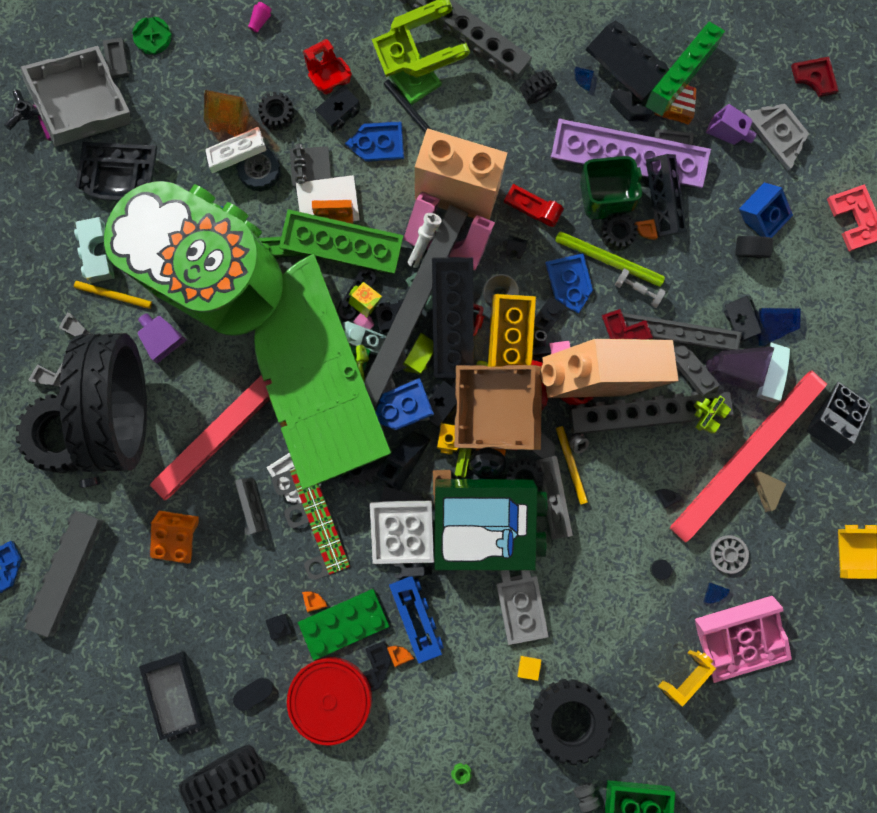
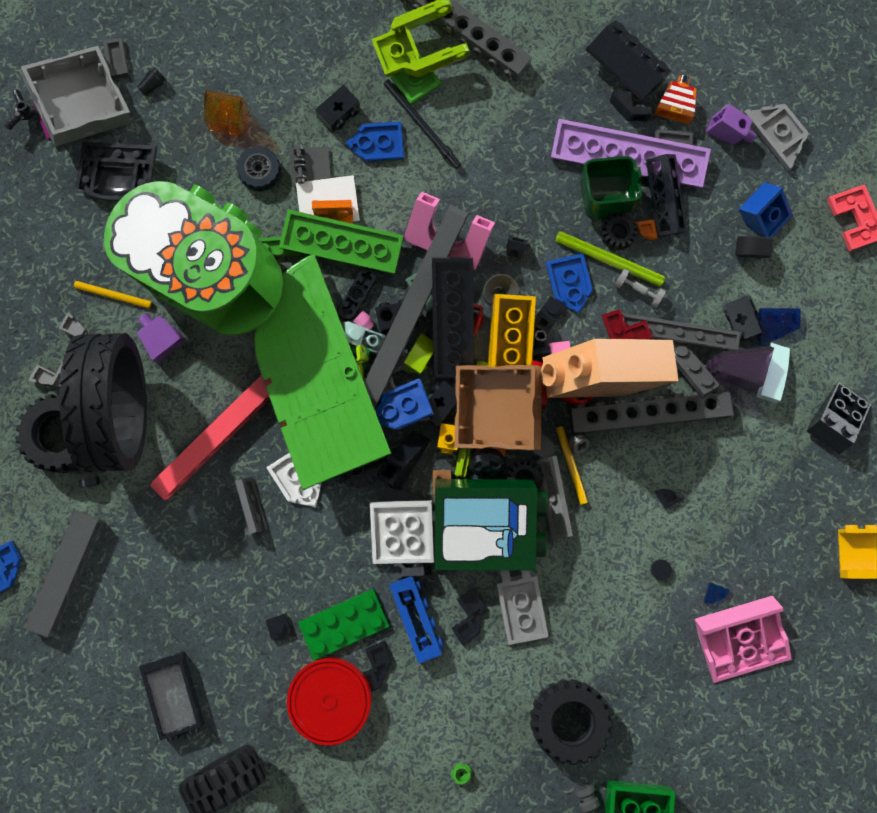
light aqua arch [74,217,115,283] -> none
green tile [132,17,171,55] -> none
orange bracket [150,511,199,564] -> none
white tile [206,127,267,173] -> none
black tile [233,677,273,711] -> none
dark pink cone [248,2,272,33] -> none
black tyre [258,92,294,131] -> none
piece [272,468,350,580] -> none
orange tile [302,591,328,612] -> none
red piece [303,39,352,94] -> none
brick [349,282,382,318] -> none
orange tile [387,646,414,667] -> none
white pin [408,213,442,268] -> none
light nougat brick [415,129,507,220] -> none
red plate [504,184,564,227] -> none
yellow tile [517,656,541,681] -> none
black tyre [520,70,557,104] -> none
clear blue tile [574,67,594,91] -> none
green brick [645,21,725,116] -> none
yellow panel [657,650,716,707] -> none
coral beam [670,370,827,543] -> none
lime hips [694,396,731,434] -> none
light grey wheel [710,535,749,574] -> none
dark tan slope [750,472,786,512] -> none
dark red tile [791,56,839,97] -> none
none -> black cone [137,67,166,95]
none -> black tile [451,588,485,646]

